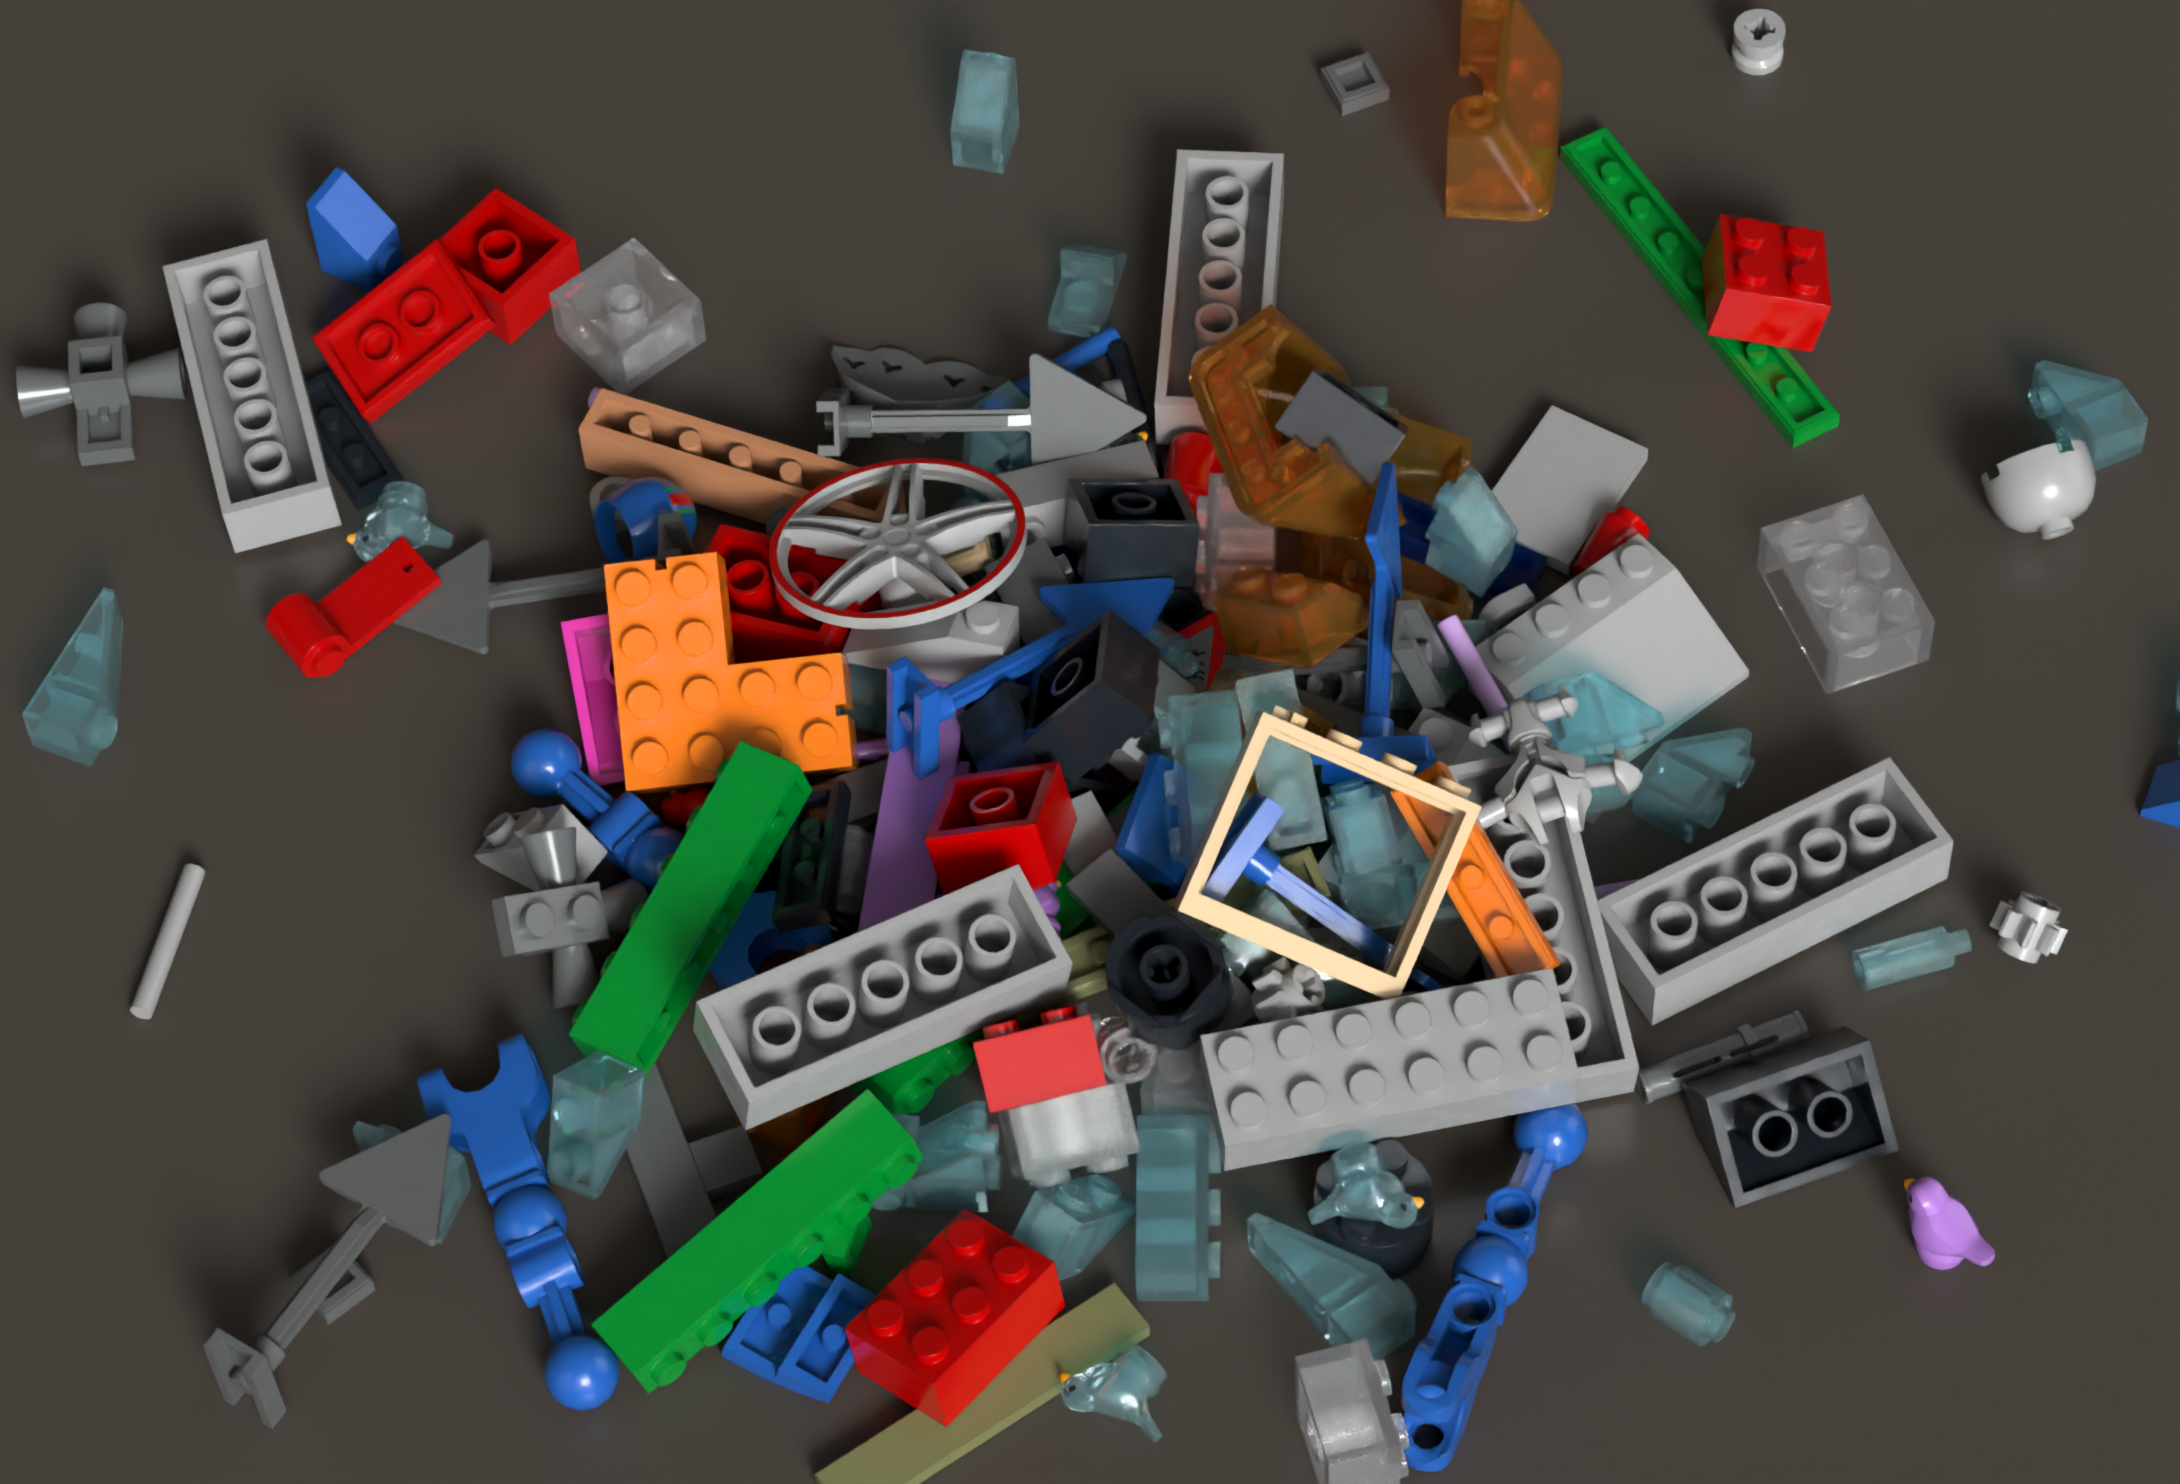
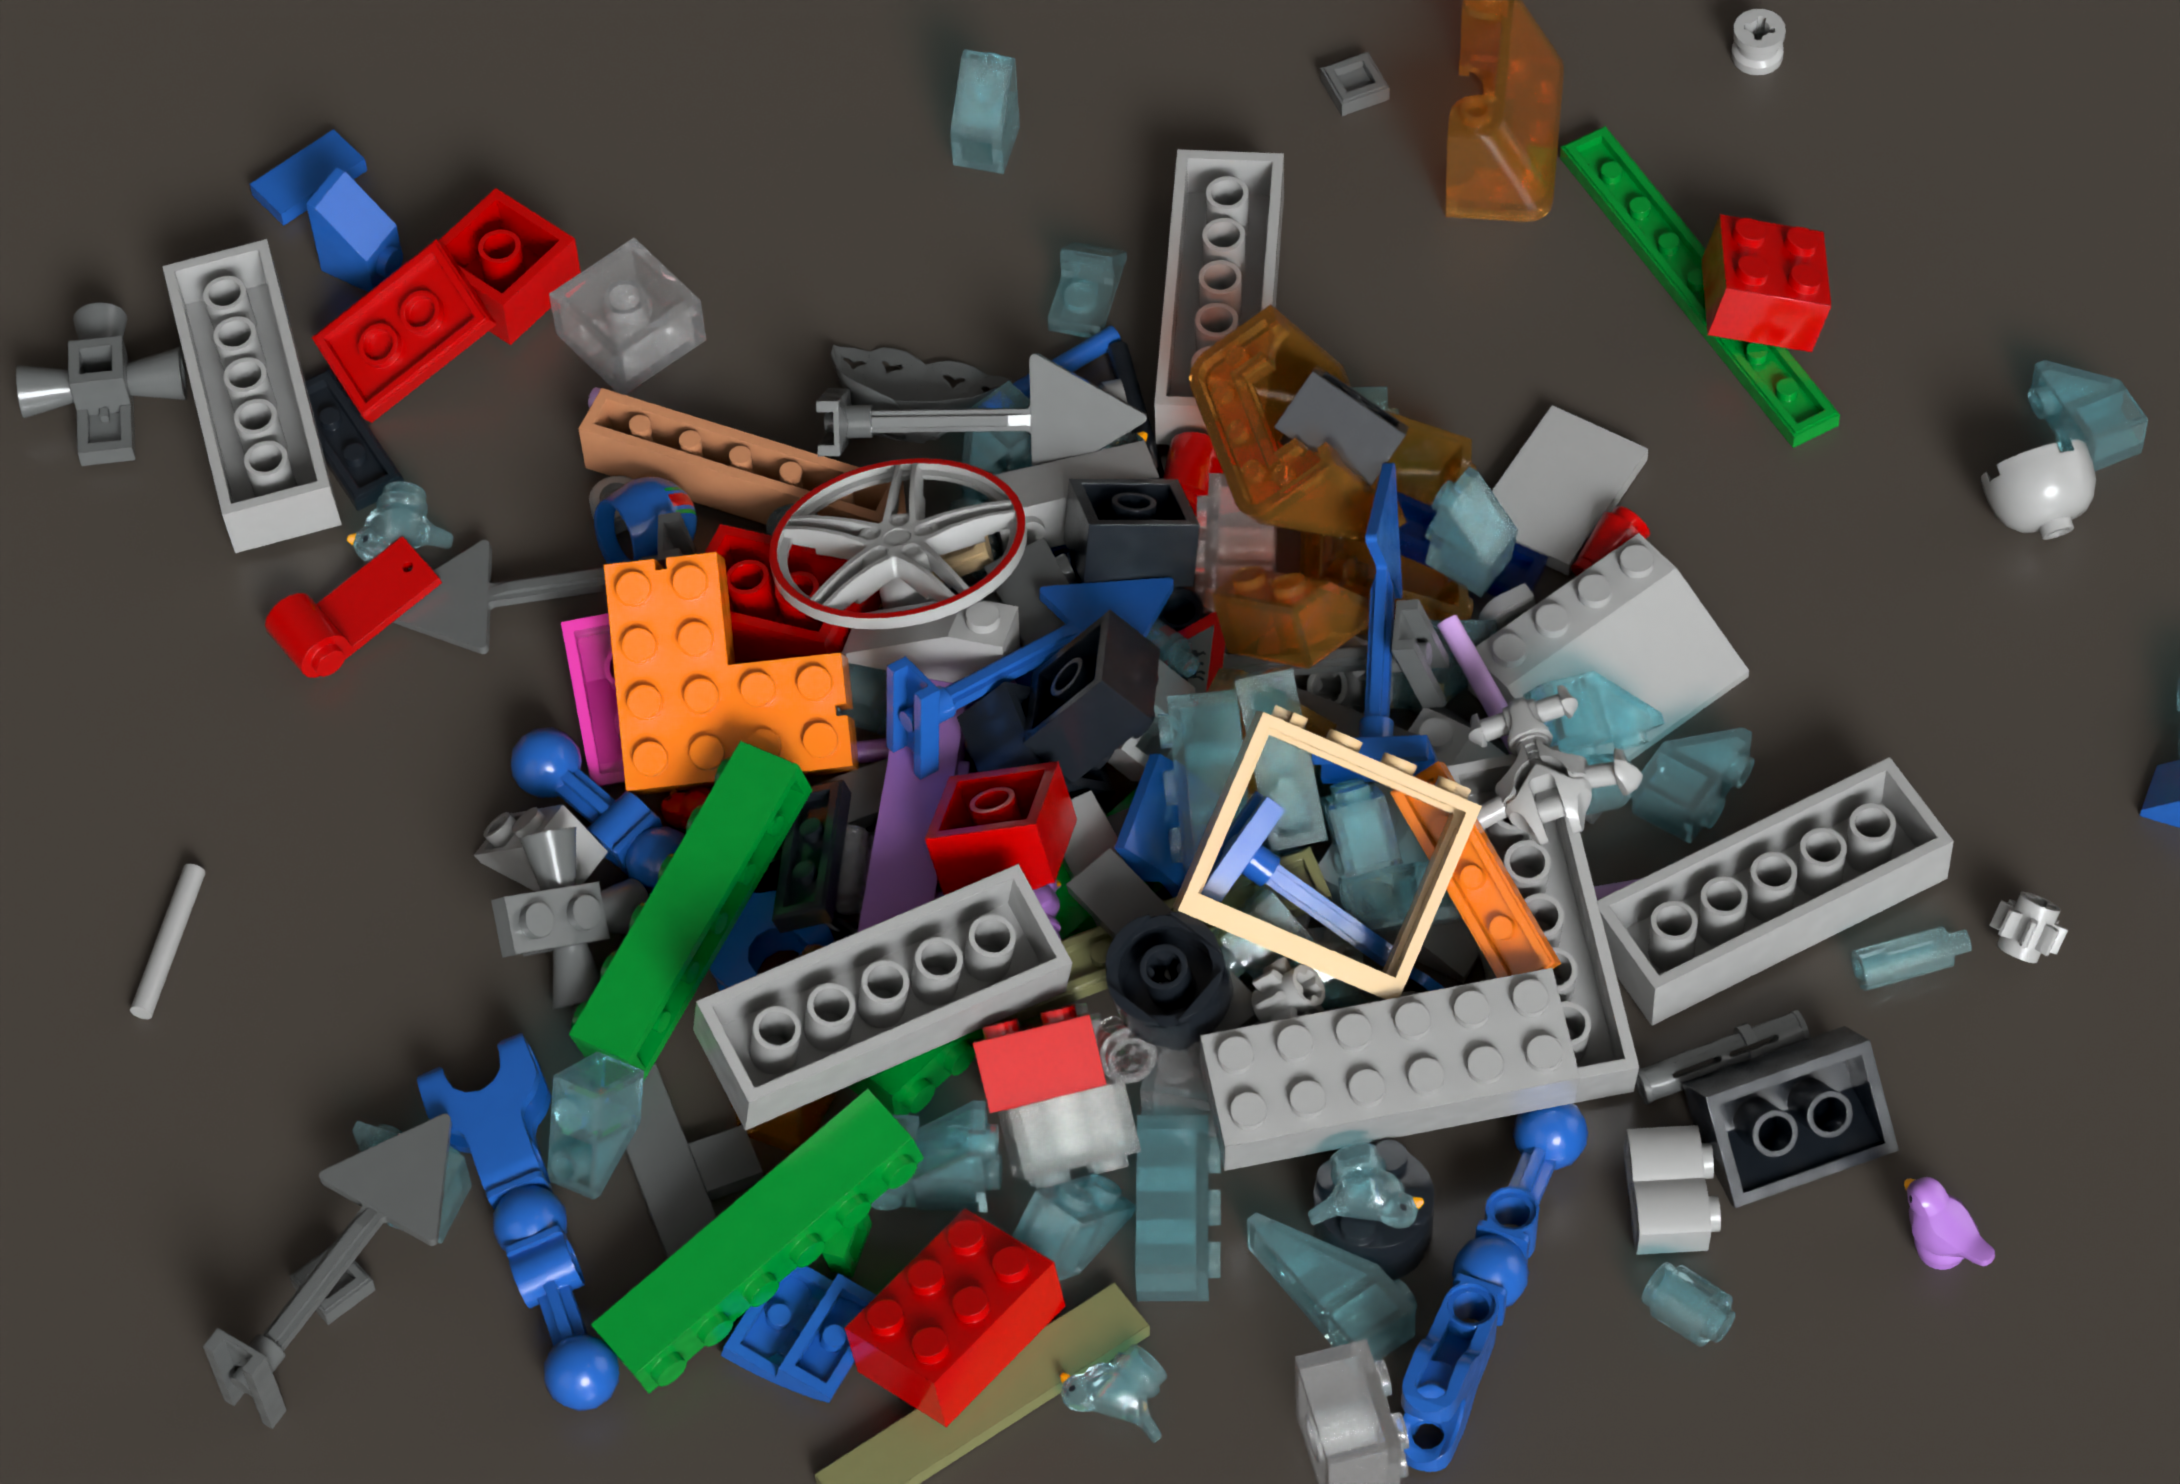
clear light blue slope [22,587,123,767] -> none
clear brick [1757,494,1935,694] -> none
none -> blue tile [250,129,367,226]
none -> light grey brick [1624,1125,1721,1255]

